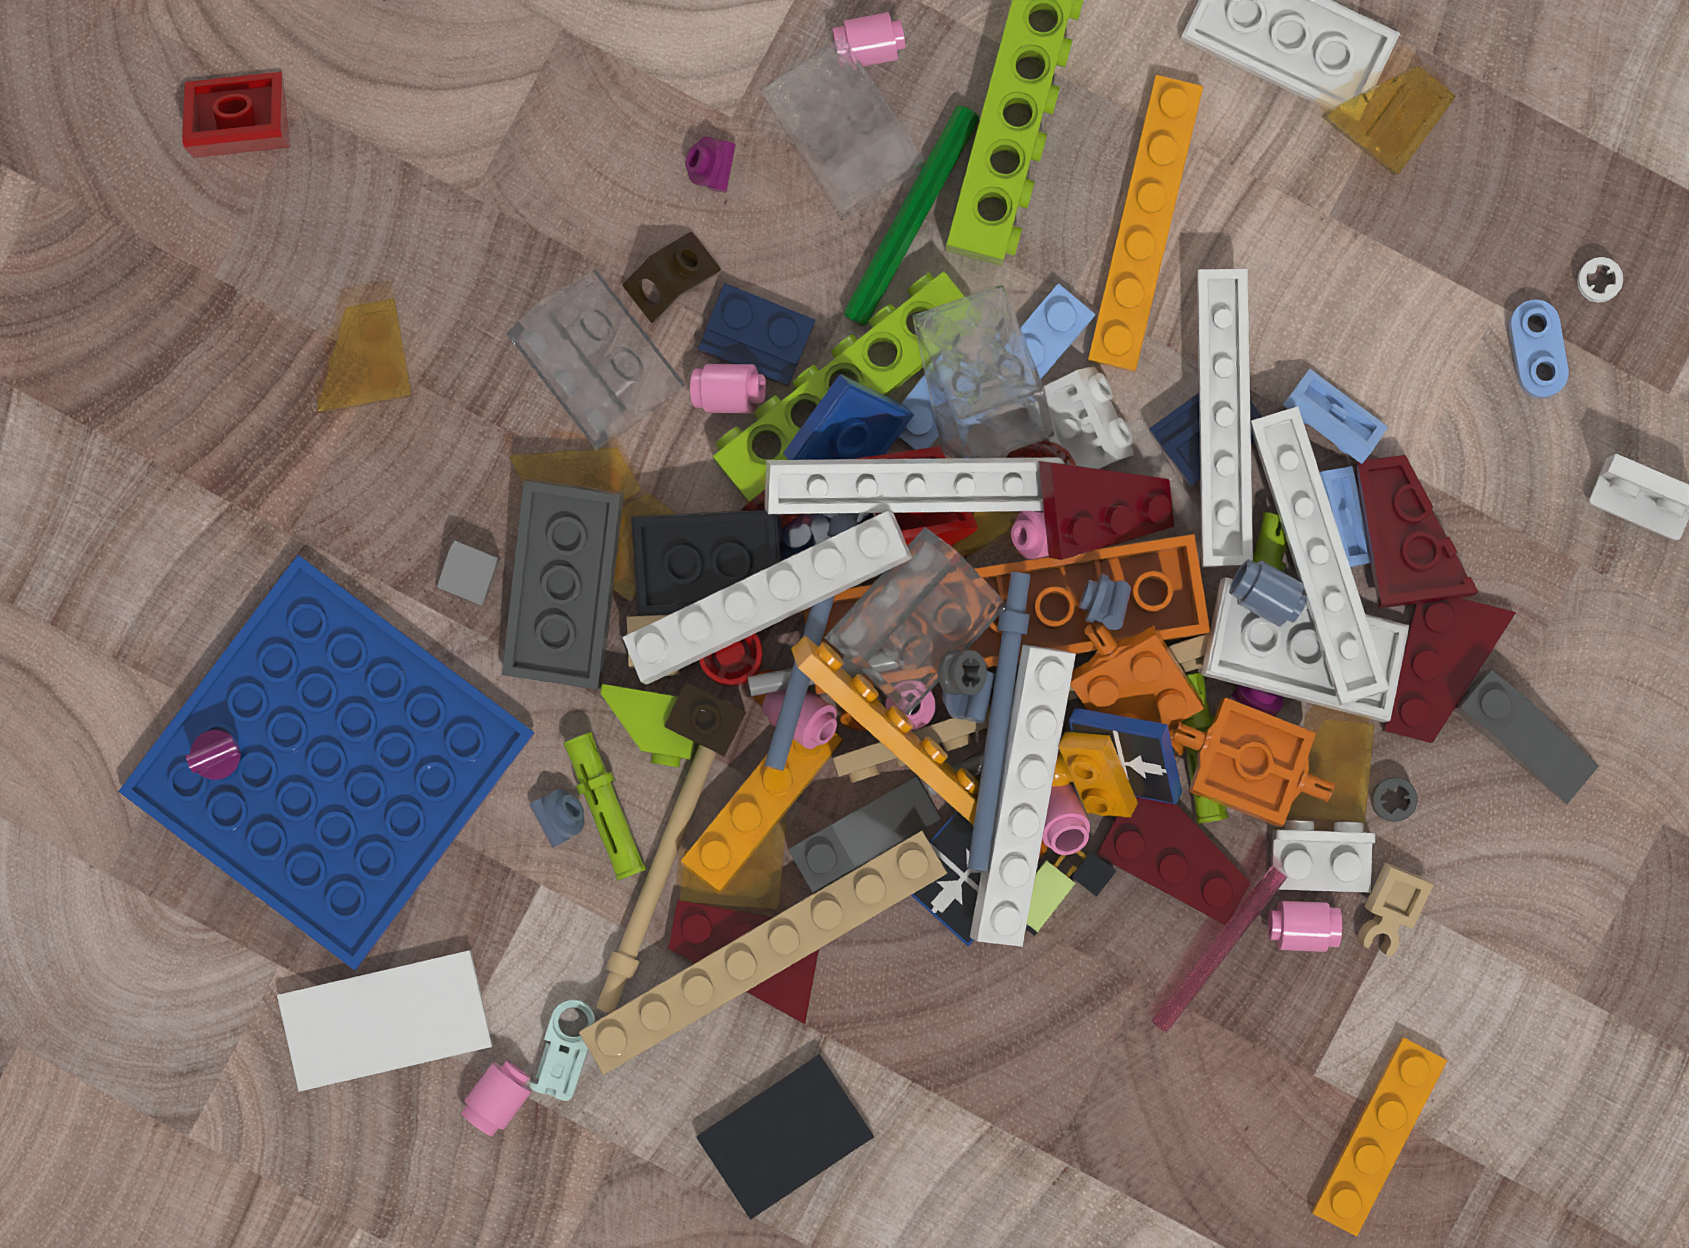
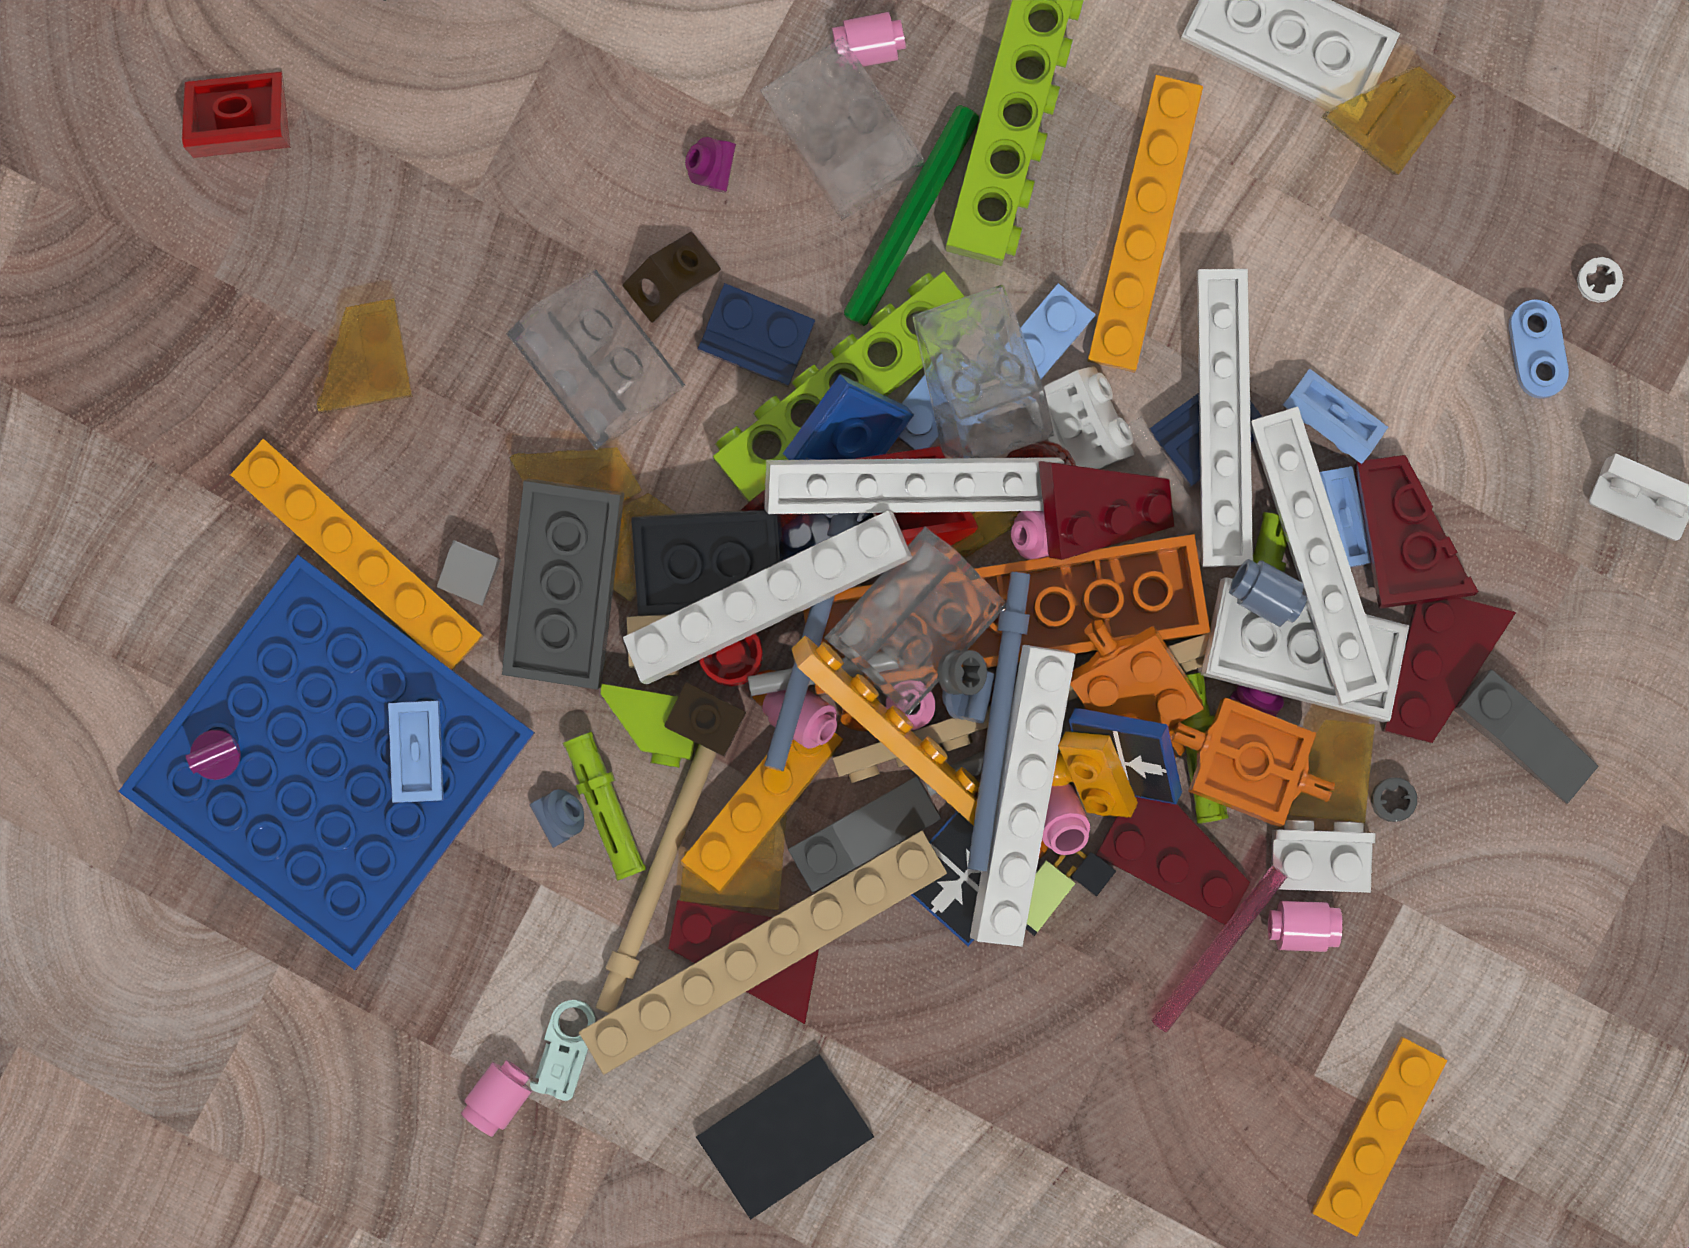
white tile [277,950,493,1092] -> none
bright pink brick [690,364,766,414] -> none
sand blue plate [1079,573,1131,630] -> none
tan plate [1358,862,1434,957] -> none
none -> light orange plate [230,439,483,670]
none -> light blue plate [388,701,444,803]

